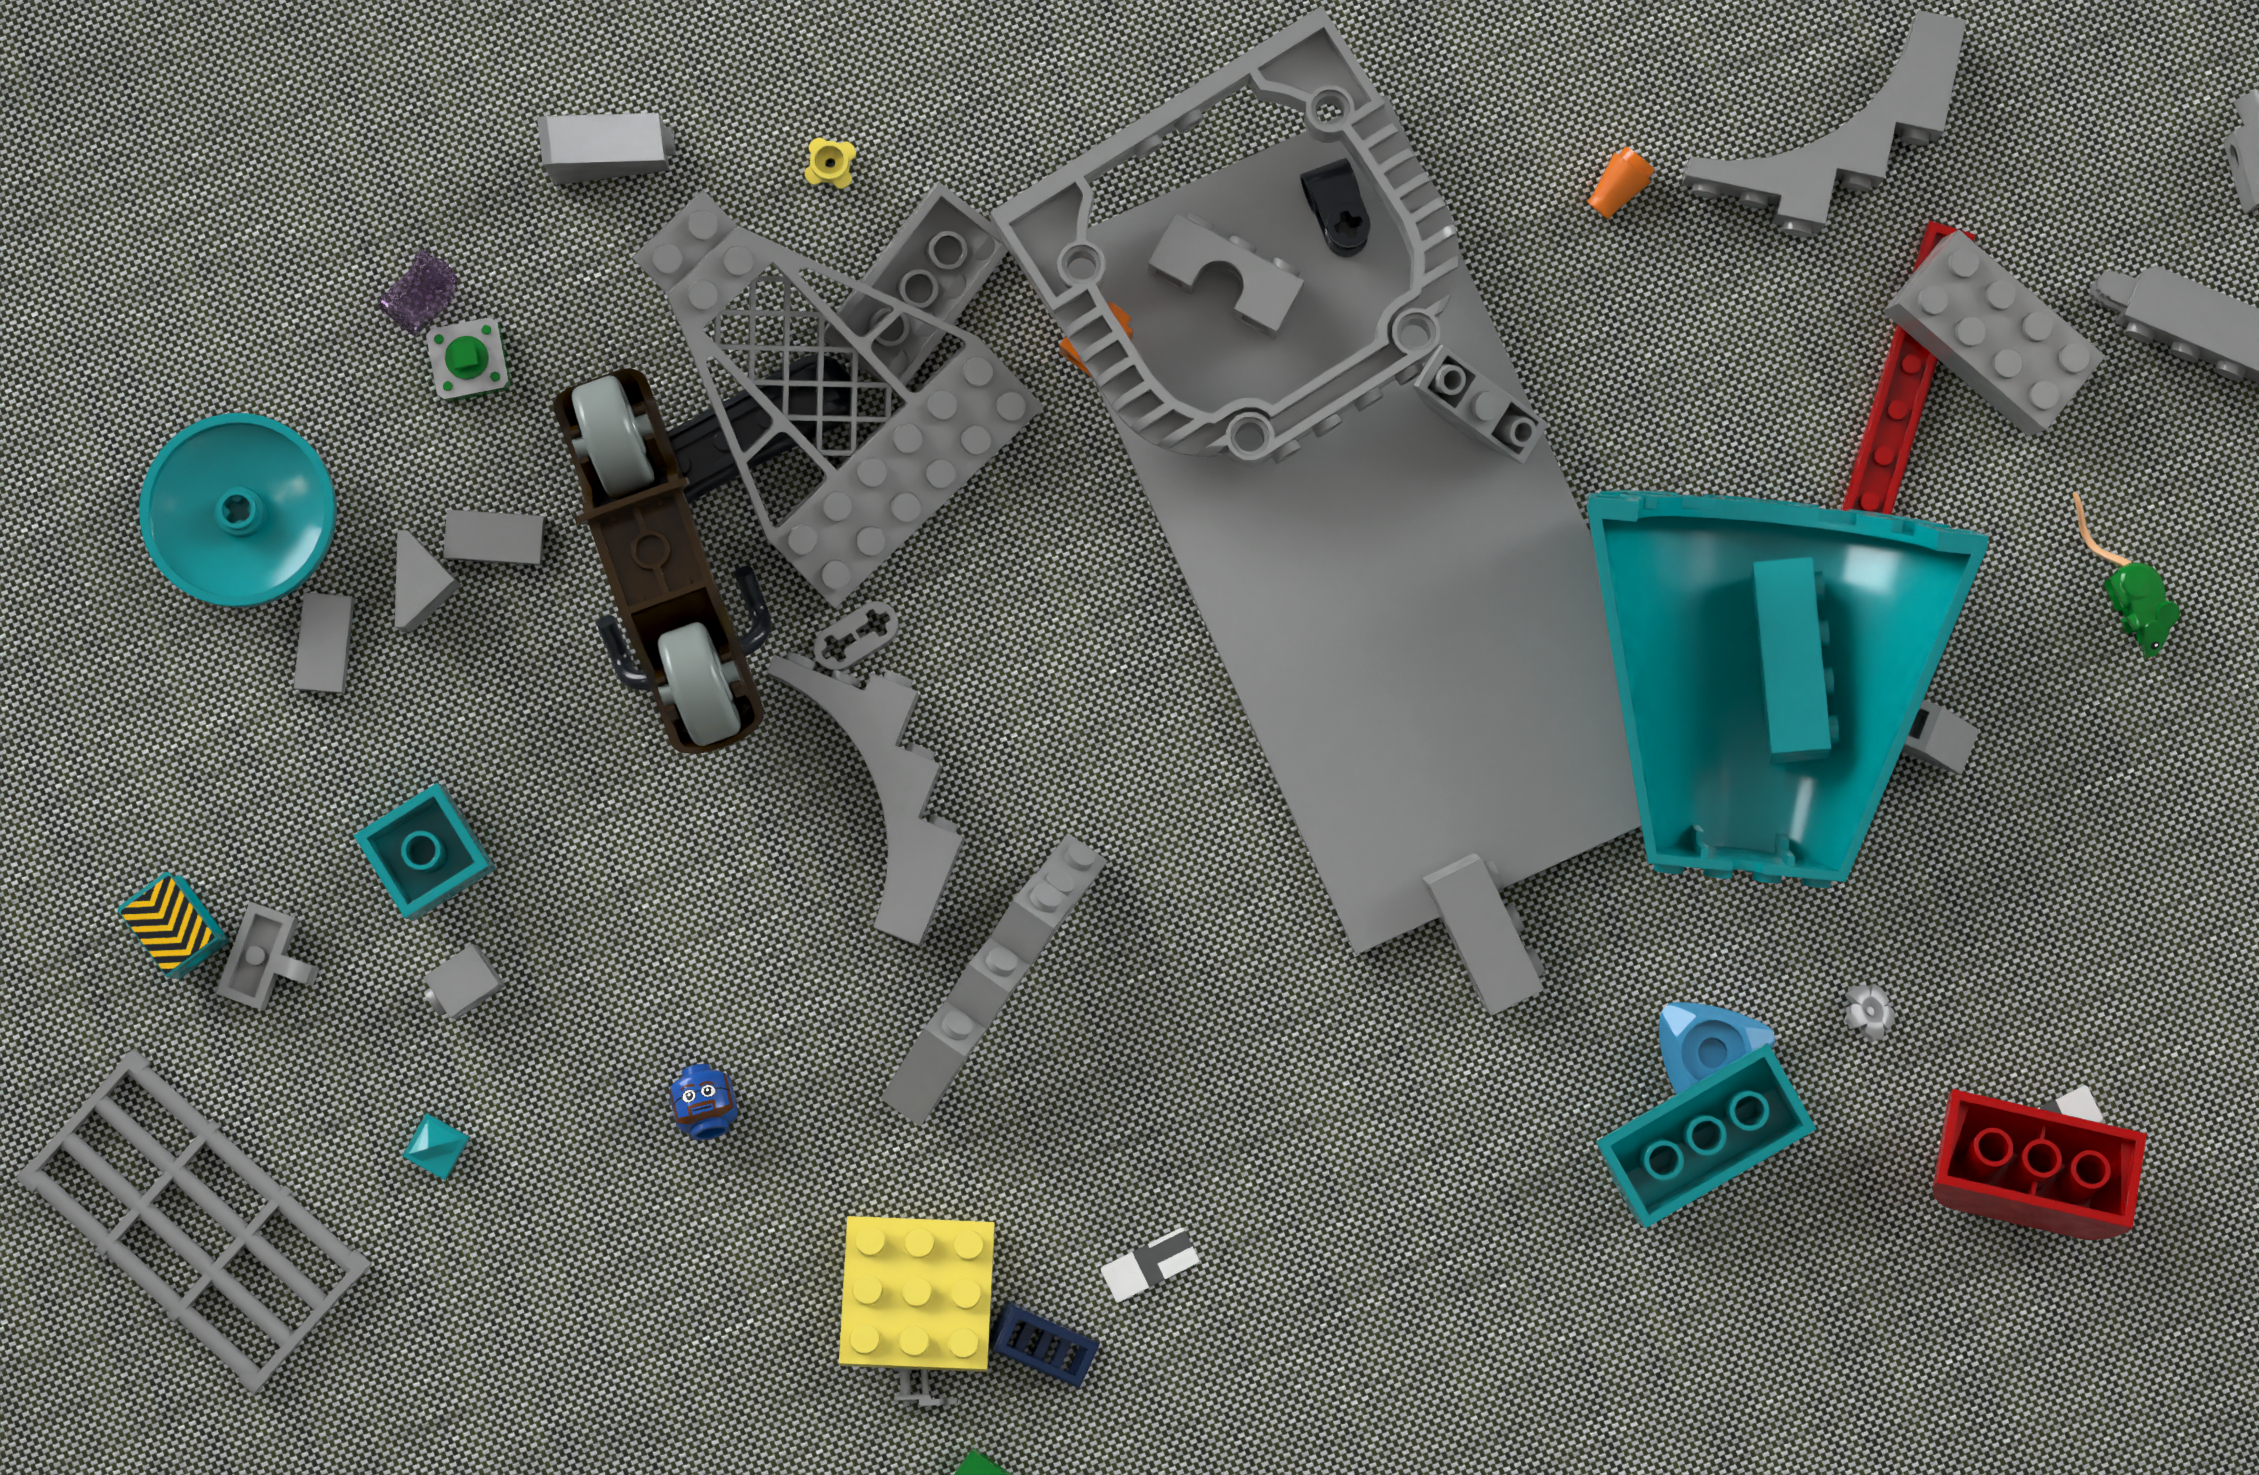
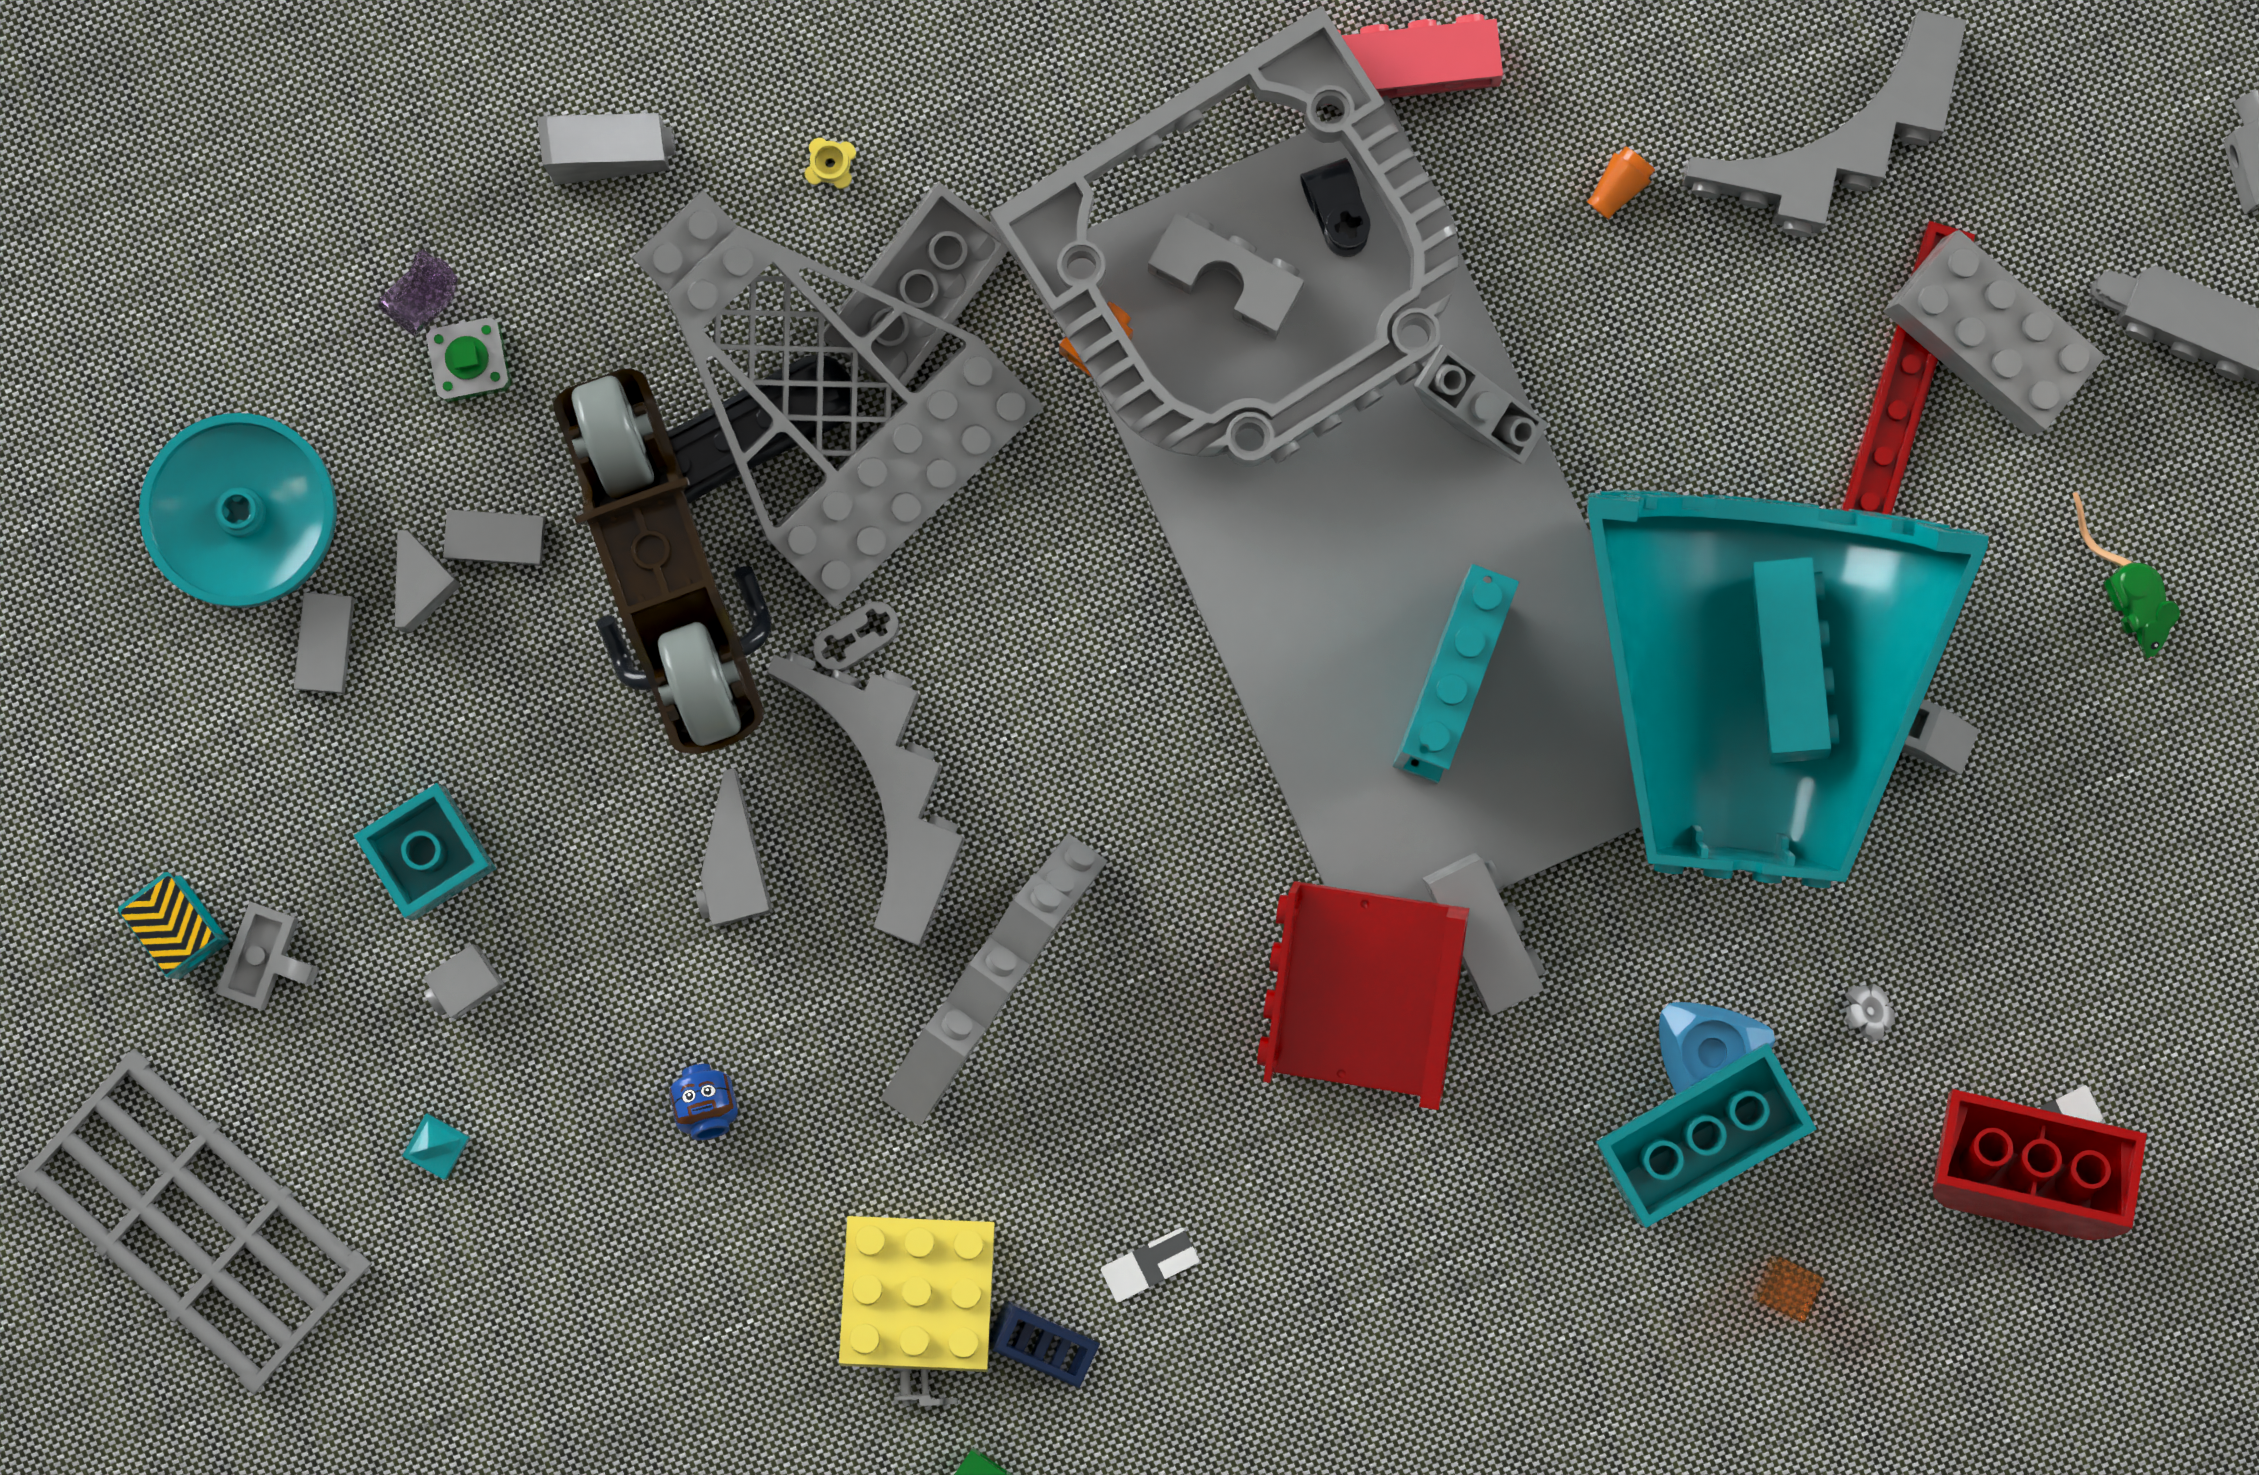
none -> light grey slope [695,768,773,927]
none -> red panel [1257,881,1470,1110]
none -> coral brick [1325,14,1503,105]
none -> teal panel [1392,564,1519,783]
none -> clear orange brick [1751,1256,1825,1323]

